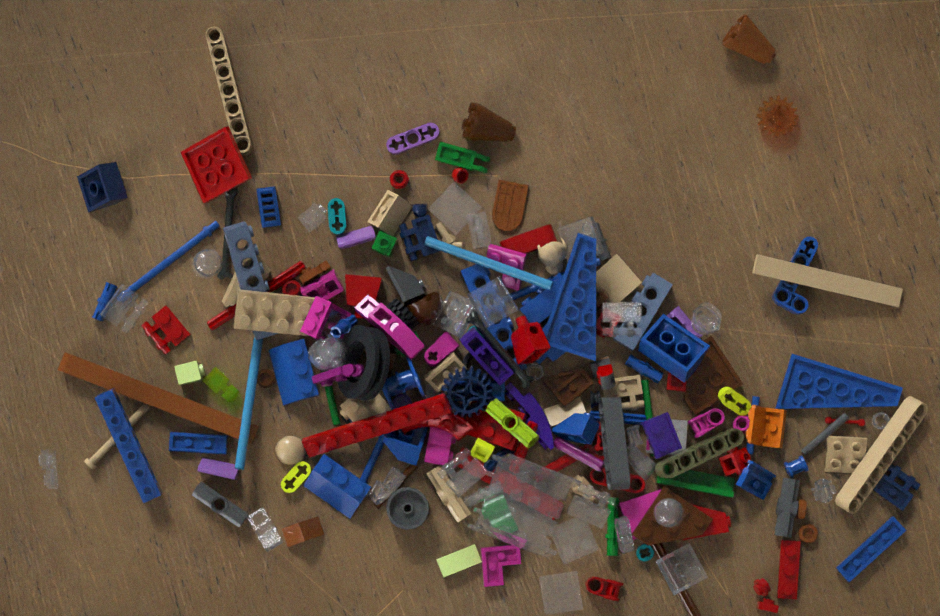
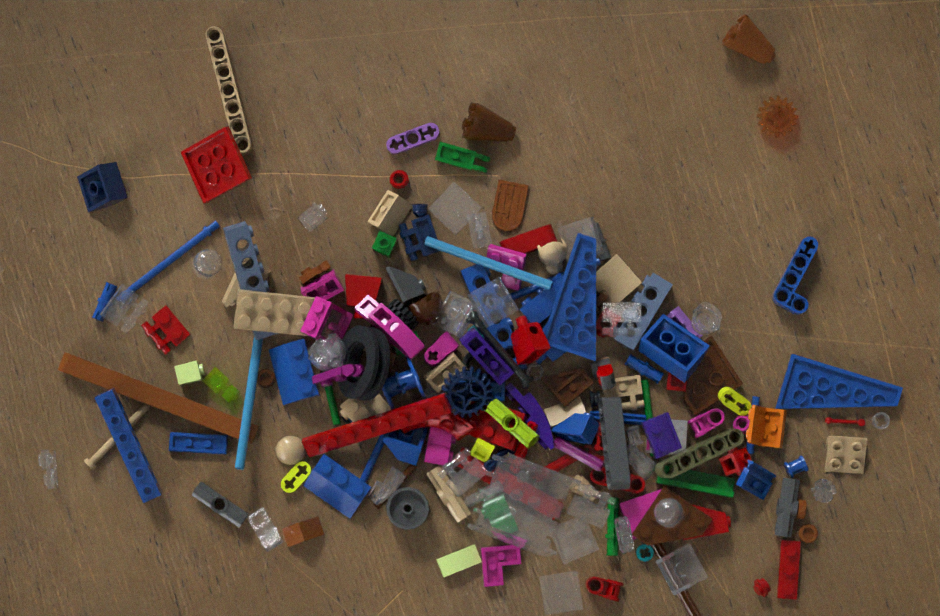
medium lavender slope [197,458,239,480] -> none
red axle [207,261,306,330] -> none
pearl dark grey piece [217,187,239,280] -> none
blue slope [256,186,281,228] -> none
red plate [282,280,301,296] -> none
teal beam [328,198,347,235] -> none
blue axle [330,315,358,338] -> none
medium lavender slope [336,226,376,250] -> none
dark purple tile [393,394,412,409] -> none
tan piece [434,222,465,249] -> none
red hinge [452,168,469,184] -> none
tan tile [752,254,903,307] -> none
red plate [756,598,779,613] -> none
dark grey bar [801,413,849,456] -> none
tan beam [835,396,928,514] -> none
blue plate [836,516,906,582] -> none
dark blue plate [873,464,921,511] -> none

